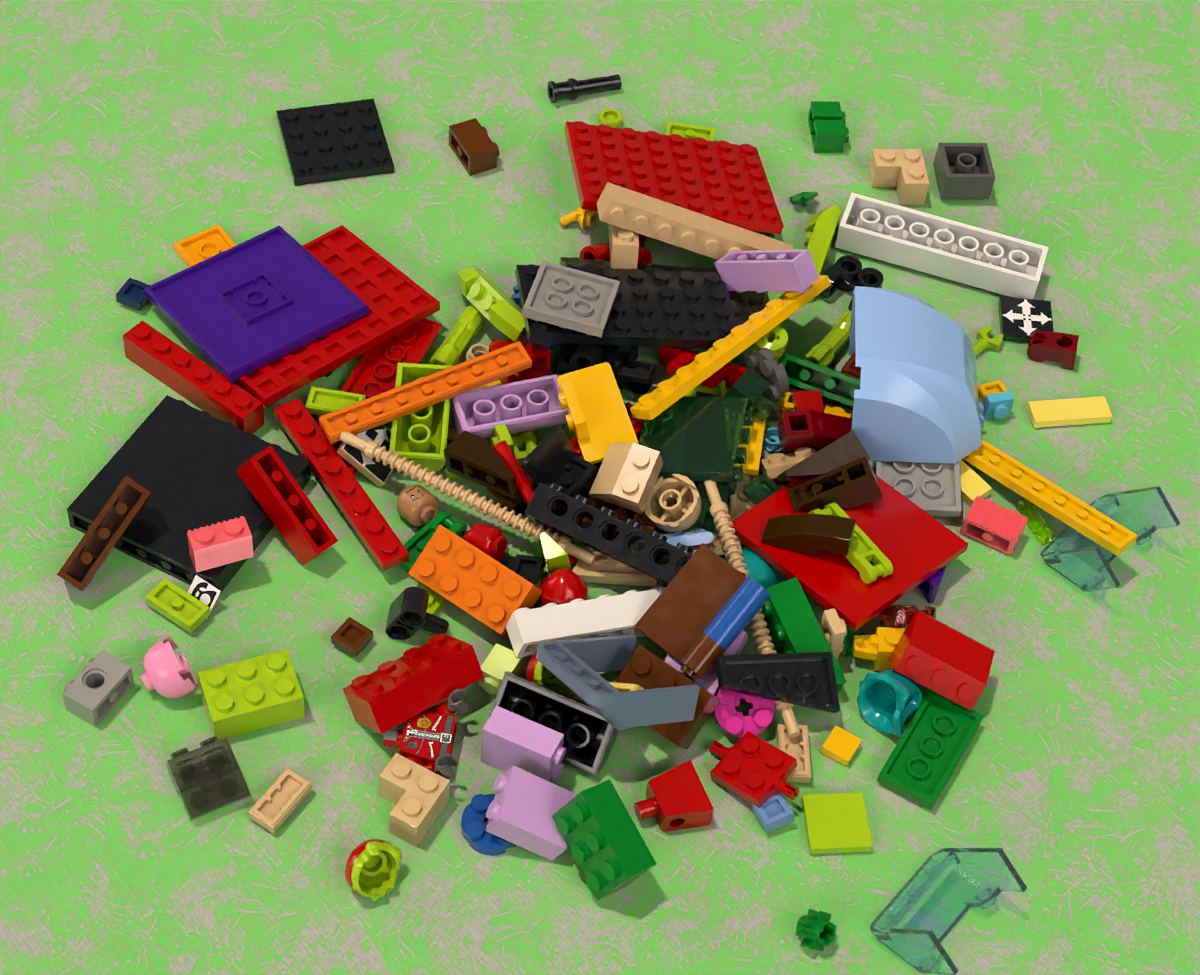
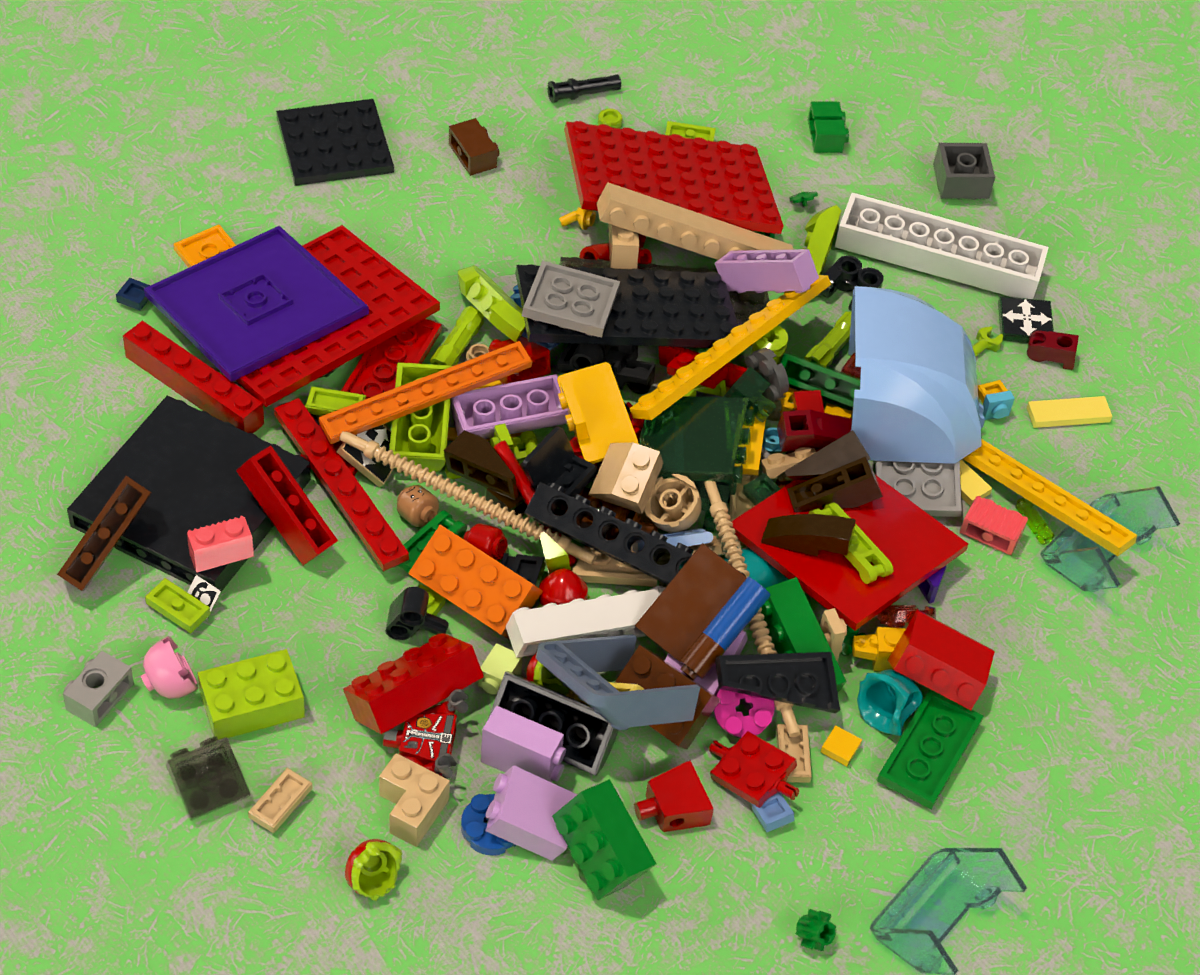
reddish brown plate [331,617,373,657] -> none
lime tile [801,792,873,854] -> none
tan brick [868,149,930,205] -> none

